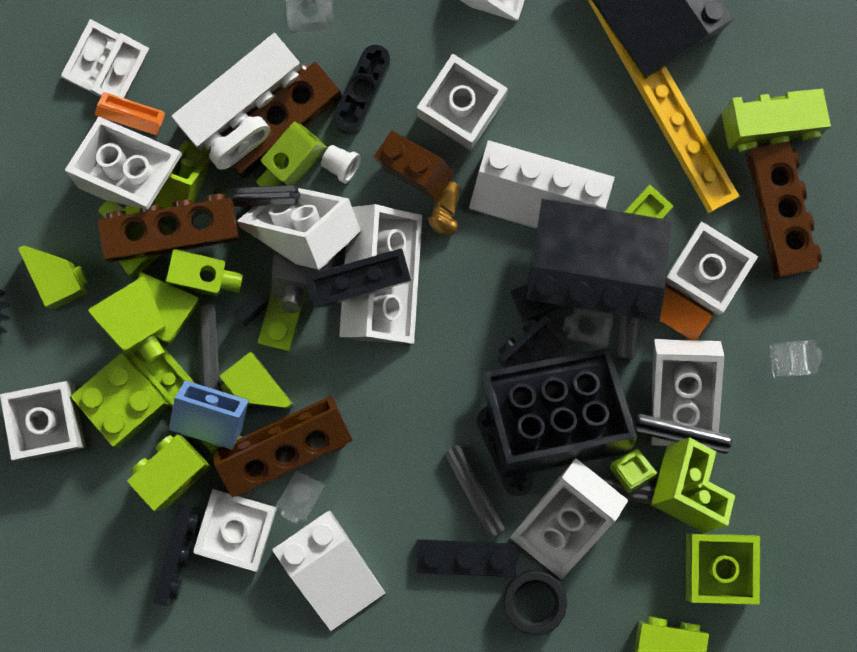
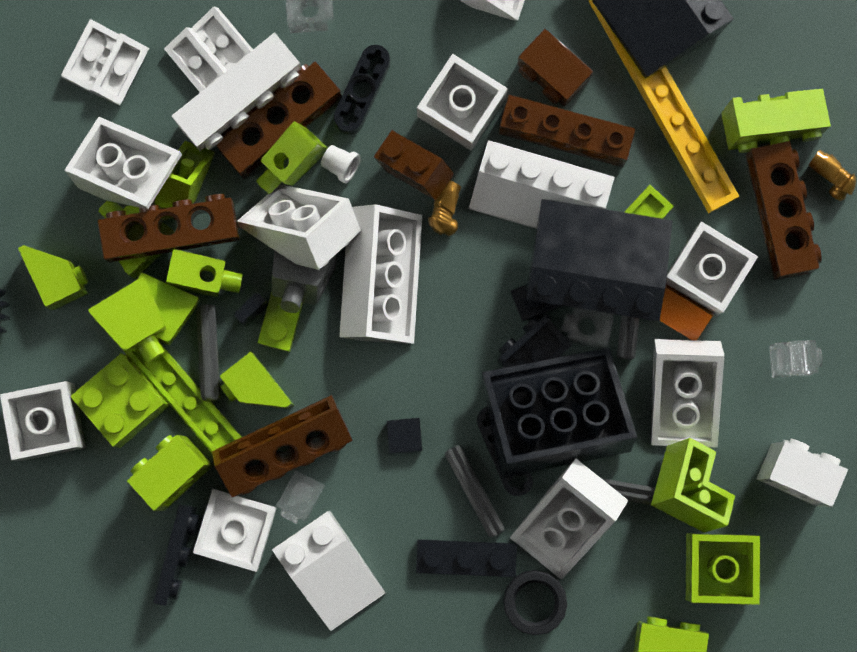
orange tile [94,92,165,136] -> none
medium blue brick [169,380,248,450] -> none
white plate [209,116,270,170] -> none
black axle [213,185,301,207] -> none
black plate [305,248,412,309] -> none
lime tile [610,448,657,494] -> none
black axle [634,414,732,454] -> none
none -> white slope [164,6,253,92]
none -> black tile [387,418,423,454]
none -> reddish brown brick [499,95,635,167]
none -> reddish brown brick [517,29,593,107]
none -> white brick [757,438,848,507]
none -> pearl gold arm [808,149,856,201]

